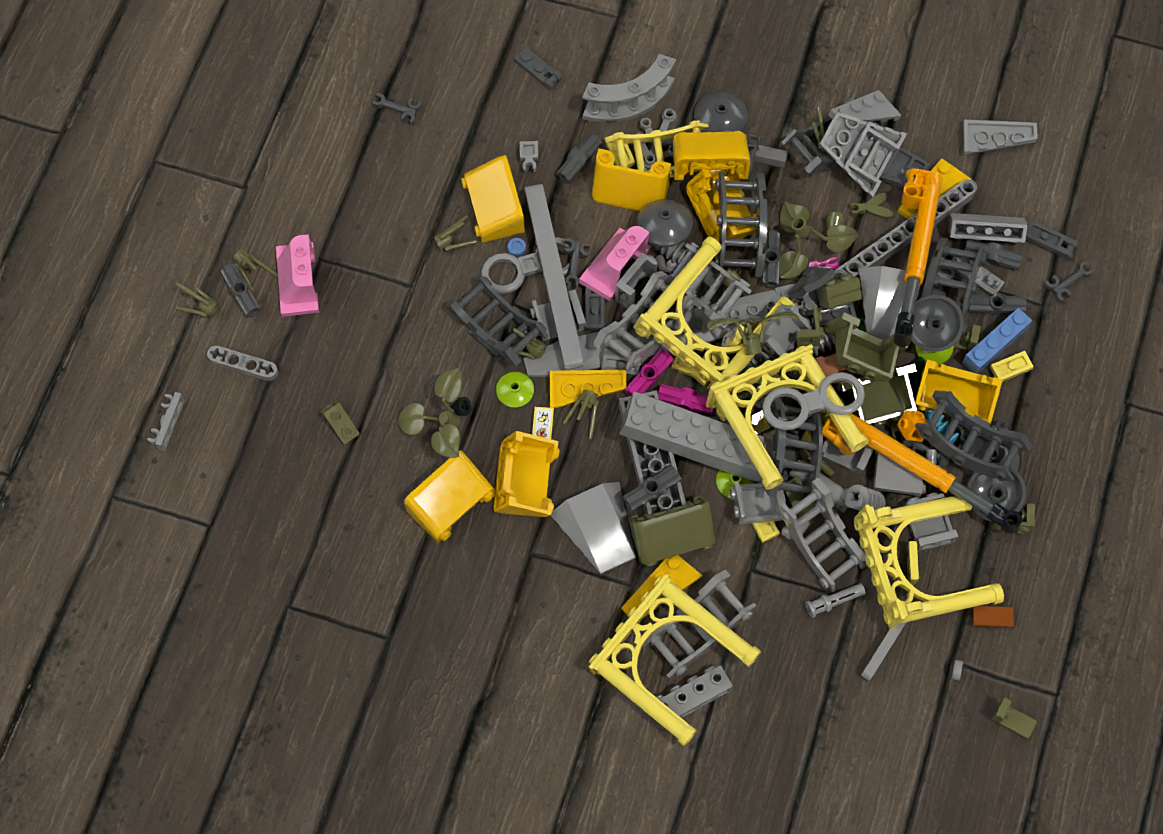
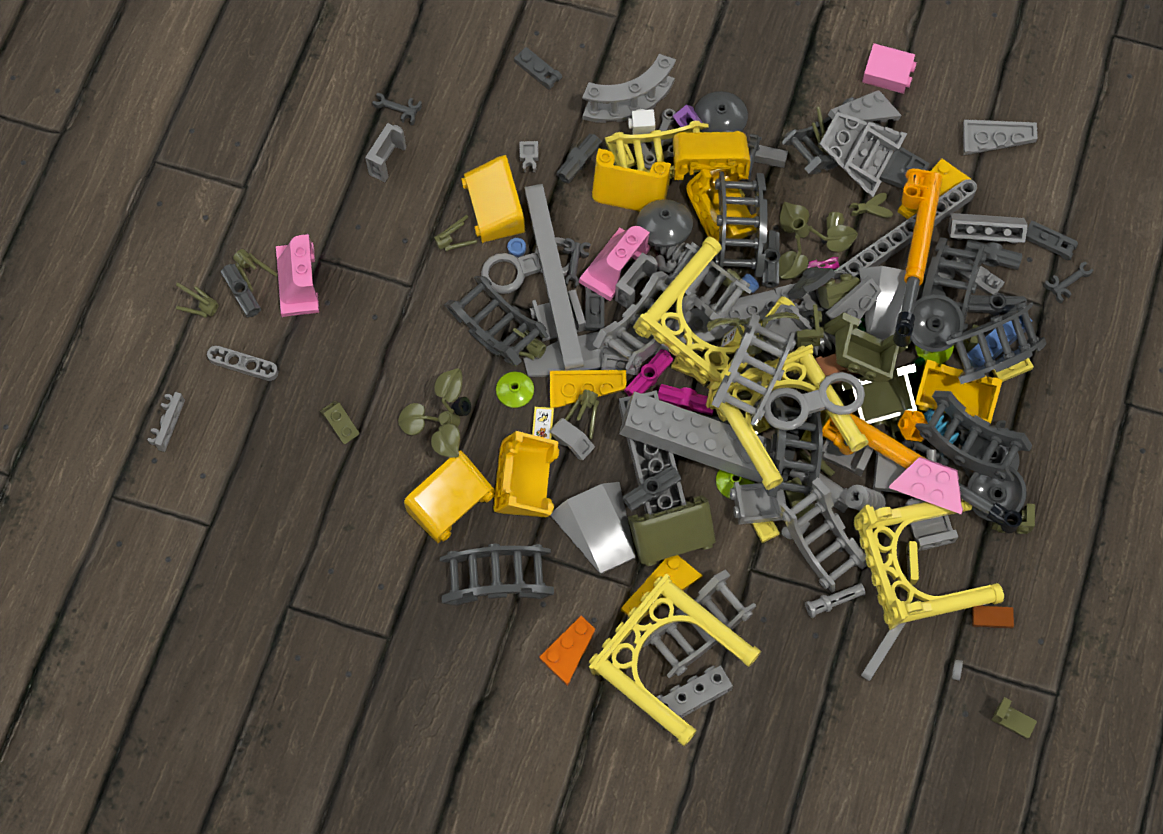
none -> light grey panel [365,123,406,182]
none -> dark grey fence [439,544,554,606]
none -> orange wing [539,616,595,686]
none -> light grey slope [549,418,595,460]
none -> white brick [628,109,655,135]
none -> medium lavender brick [673,104,703,127]
none -> light grey fence [711,313,796,425]
none -> medium blue tile [742,274,759,293]
none -> light grey wing [826,276,881,324]
none -> bright pink brick [862,43,917,94]
none -> bright pink wing [889,457,963,514]
none -> dark grey fence [946,301,1047,384]

